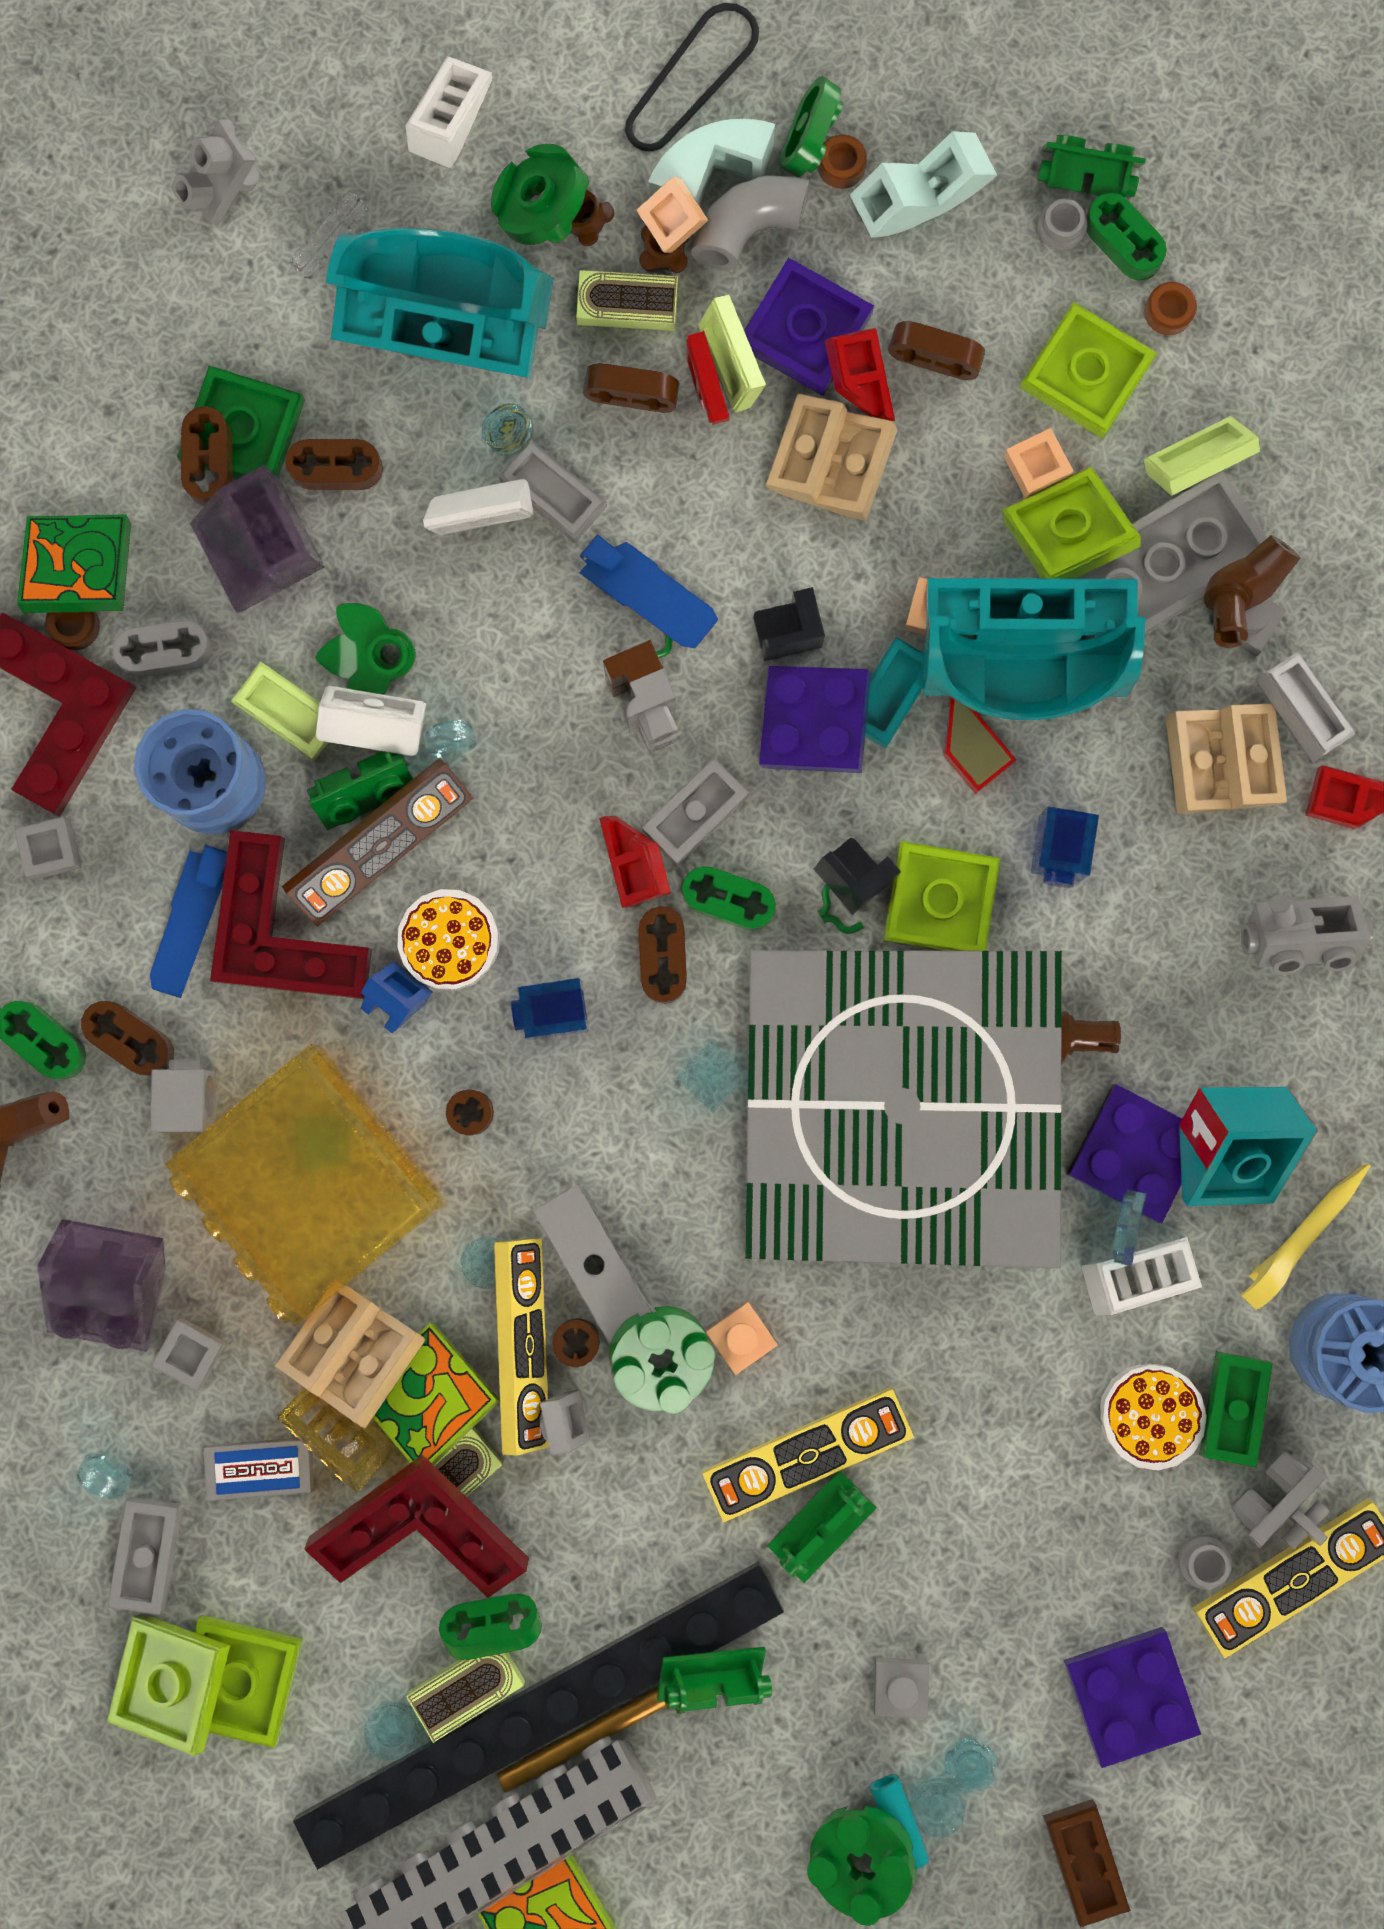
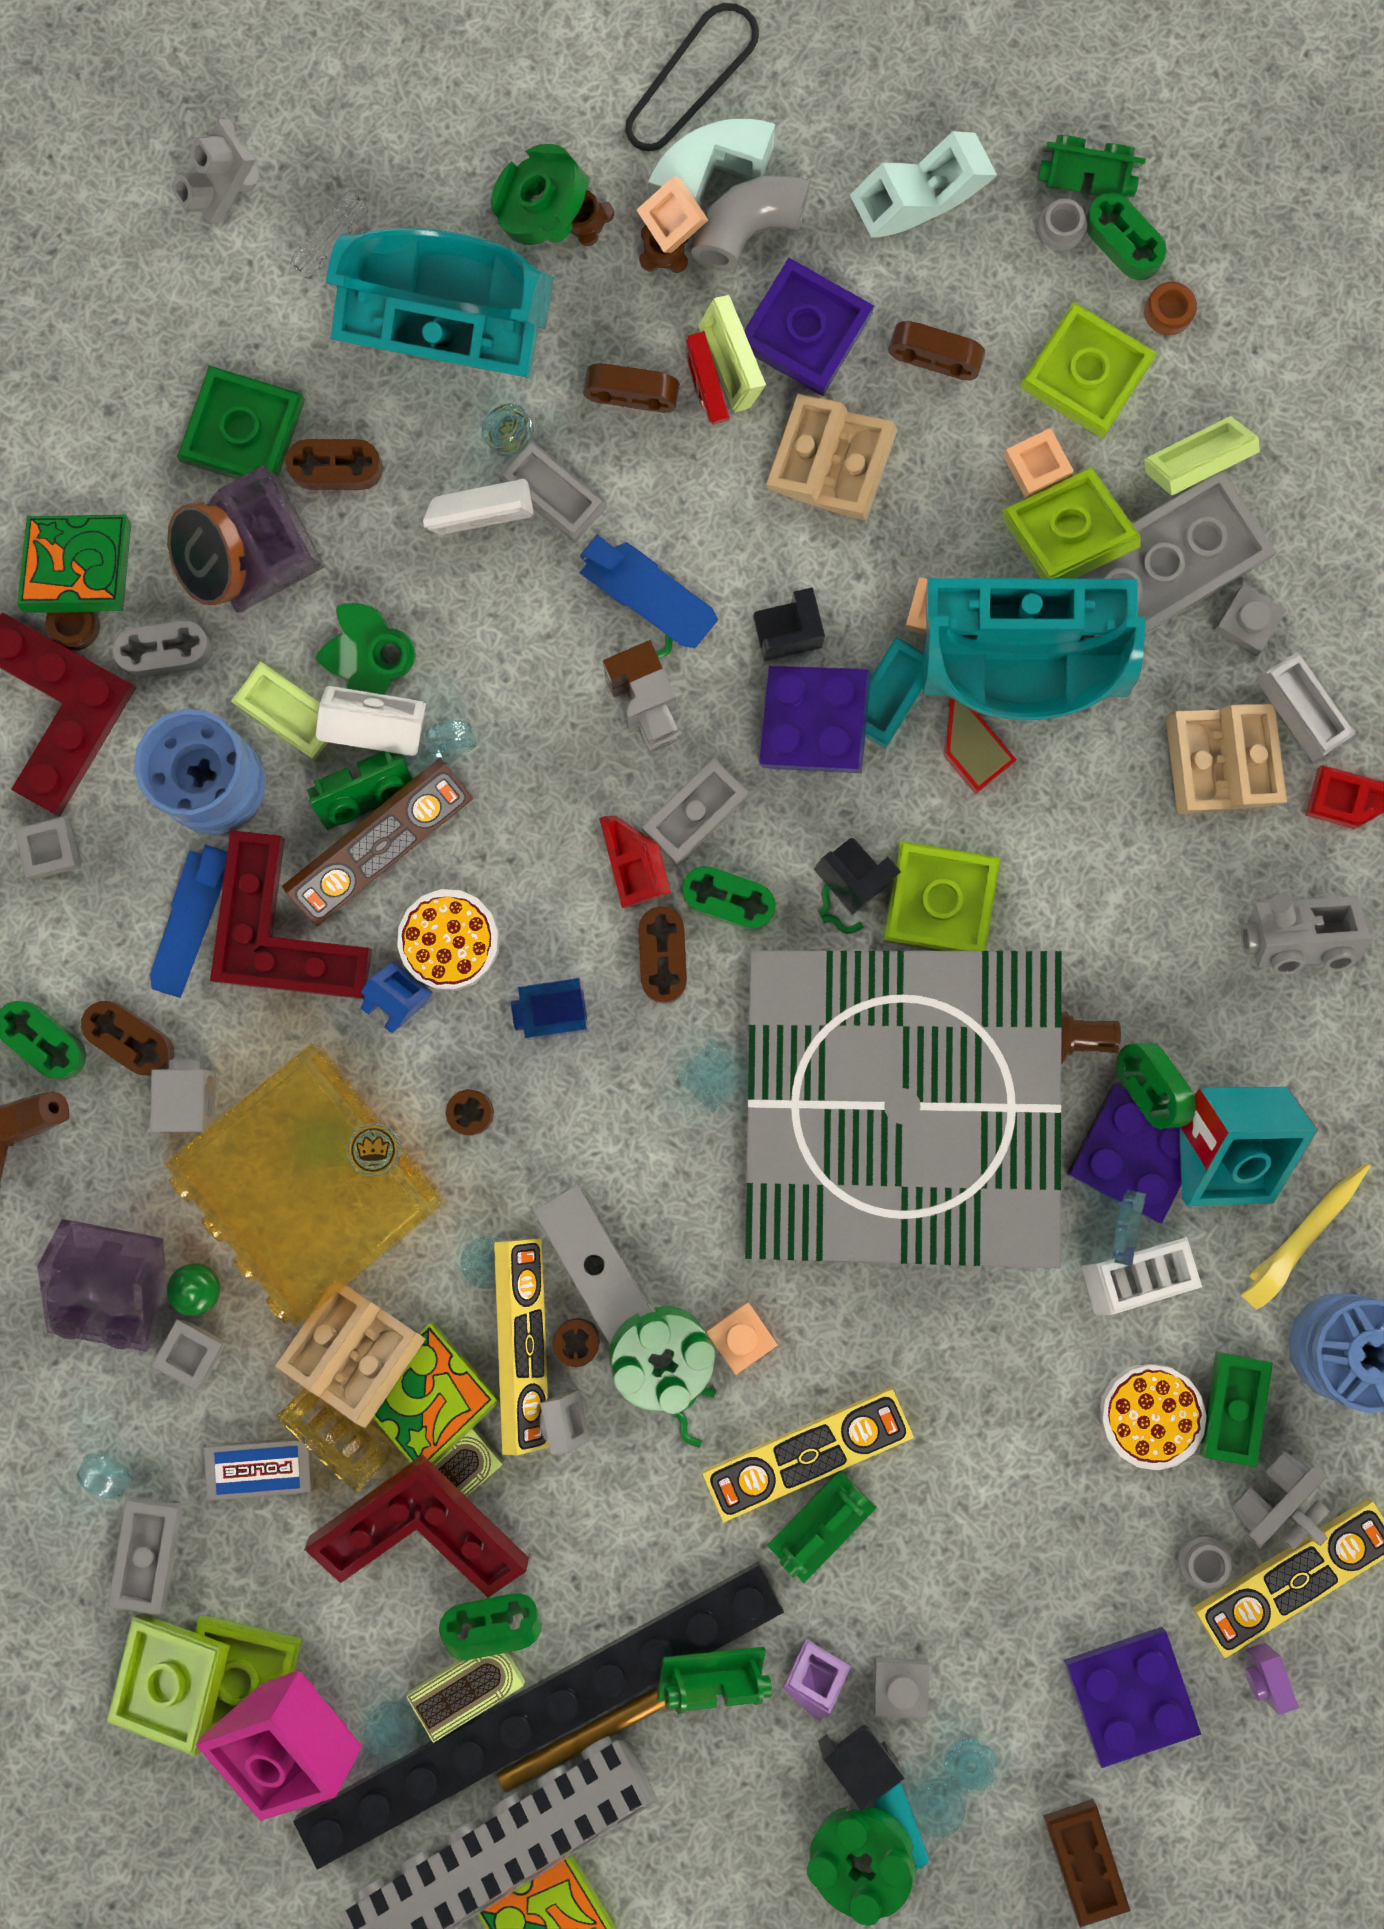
reddish brown beam [181,406,233,507] -> none
white slope [405,56,492,168] -> none
tile [576,270,678,331] -> none
green plate [779,76,843,177] -> none
dark orange tile [817,134,867,189] -> none
red tile [825,328,895,422] -> none
clear blue brick [1031,806,1099,888] -> none
reddish brown arm [1204,535,1301,648] -> none
none -> tile [167,502,246,605]
none -> green plate [167,1263,221,1316]
none -> dark pink slope [196,1670,363,1821]
none -> tile [347,1123,402,1176]
none -> green piece [673,1387,716,1448]
none -> medium lavender slope [782,1639,851,1721]
none -> black panel [818,1725,905,1811]
none -> green beam [1116,1042,1196,1129]
none -> medium lavender plate [1245,1642,1299,1715]

